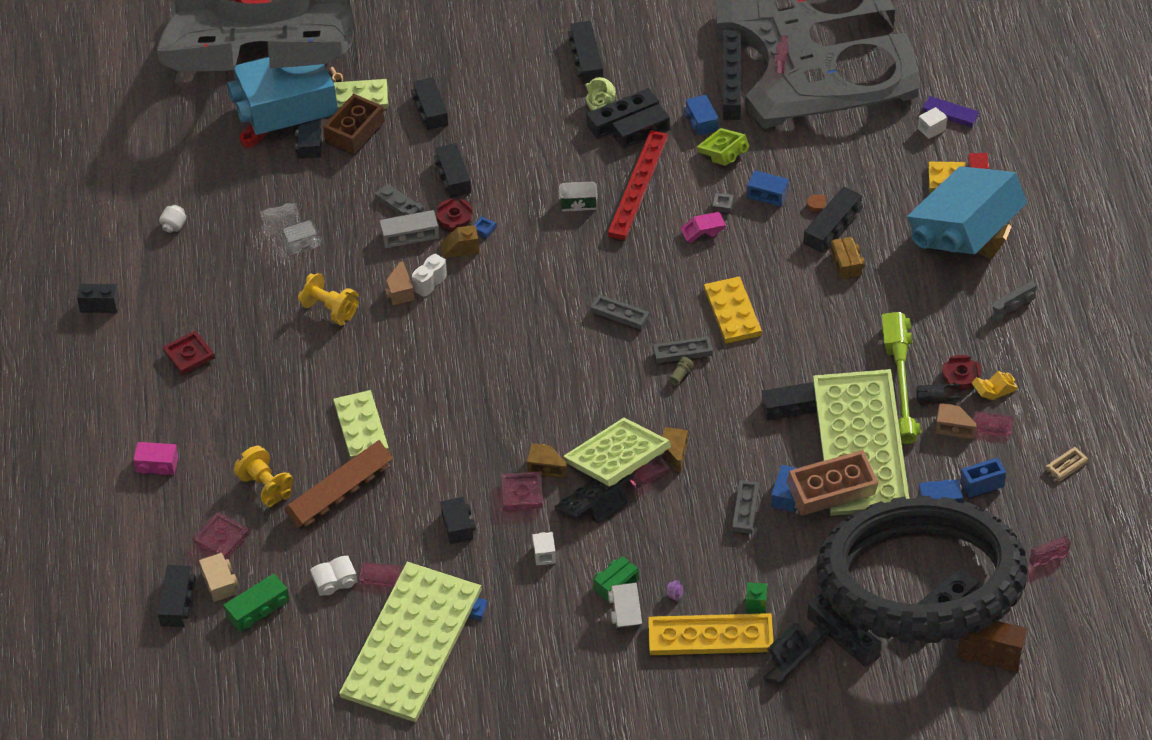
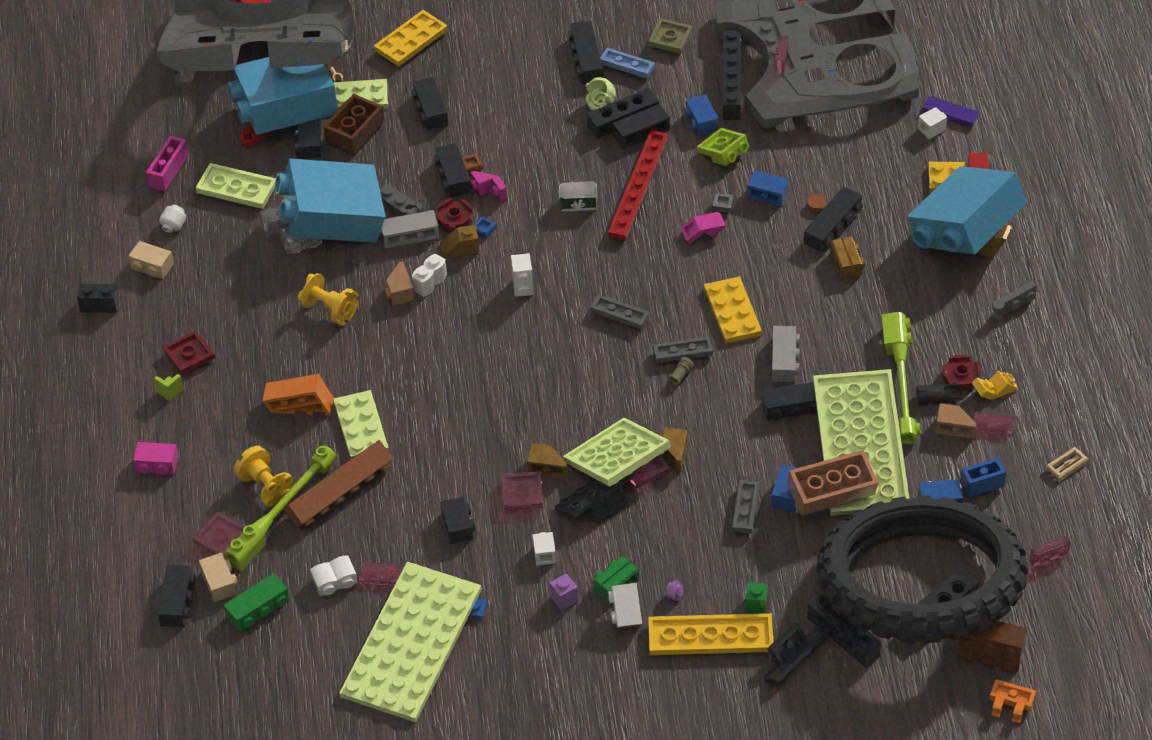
none -> tan brick [128,241,174,279]
none -> dark pink brick [146,136,189,191]
none -> lime panel [154,374,184,402]
none -> yellowish green plate [196,163,276,209]
none -> lime bar [224,445,337,571]
none -> orange wedge [263,374,334,416]
none -> dark azure brick [275,159,386,243]
none -> yellow plate [374,10,448,67]
none -> dark orange tile [462,153,483,174]
none -> dark pink slope [470,171,508,202]
none -> white brick [511,253,533,297]
none -> medium lavender brick [549,573,578,610]
none -> medium blue plate [600,48,655,79]
none -> olive plate [648,18,693,54]
none -> light grey brick [772,326,800,382]
none -> orange plate [989,679,1036,724]

